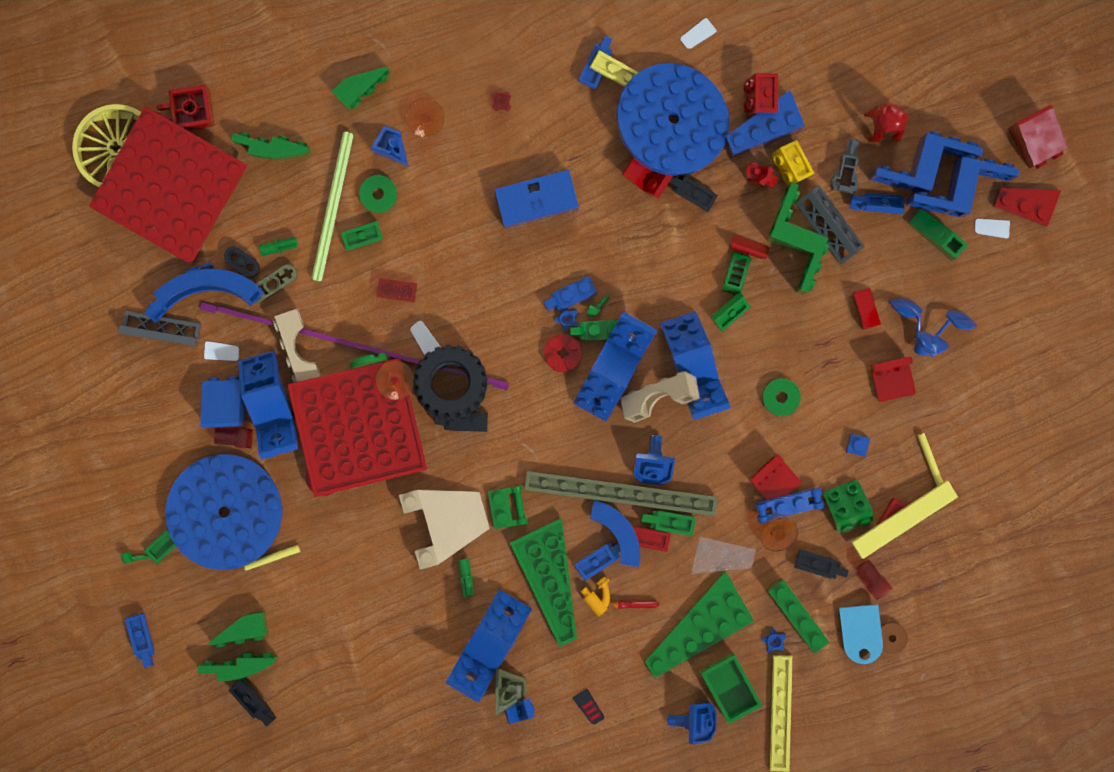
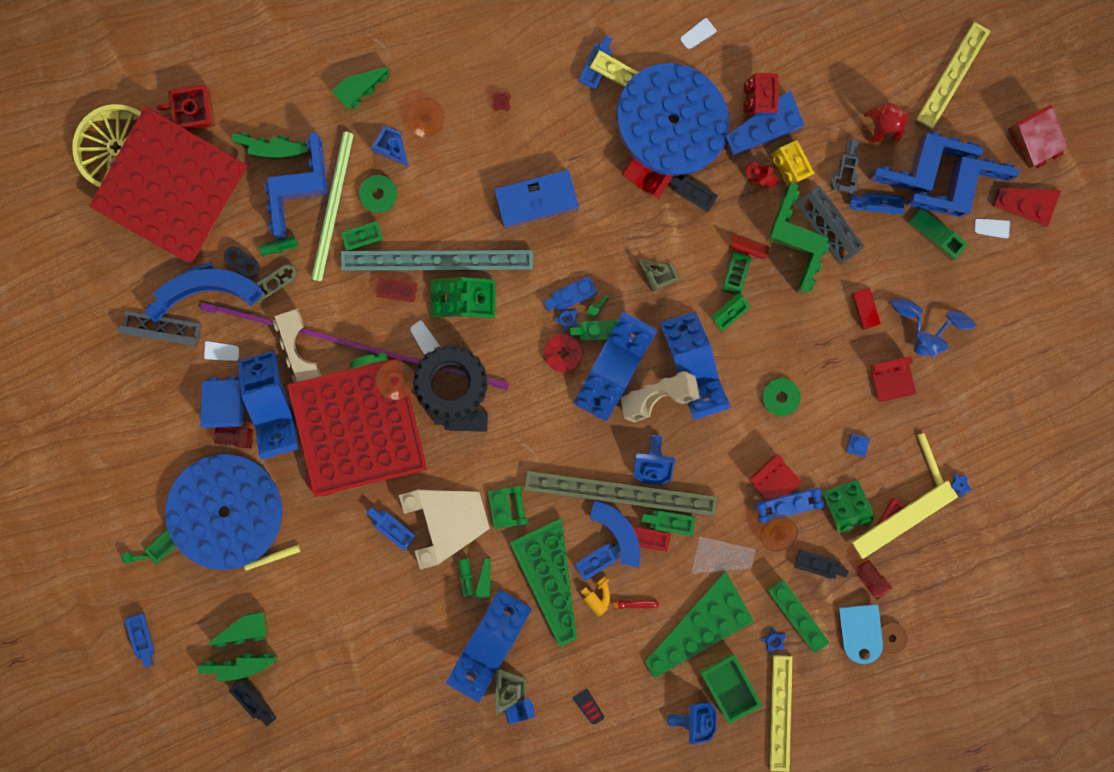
none -> blue bracket [265,133,328,239]
none -> sand green plate [341,250,533,271]
none -> blue hinge [367,507,416,551]
none -> green bracket [430,277,496,318]
none -> green slope [474,558,491,598]
none -> olive slope [637,258,680,292]
none -> light yellow tile [915,21,990,130]
none -> blue plate [951,474,972,498]

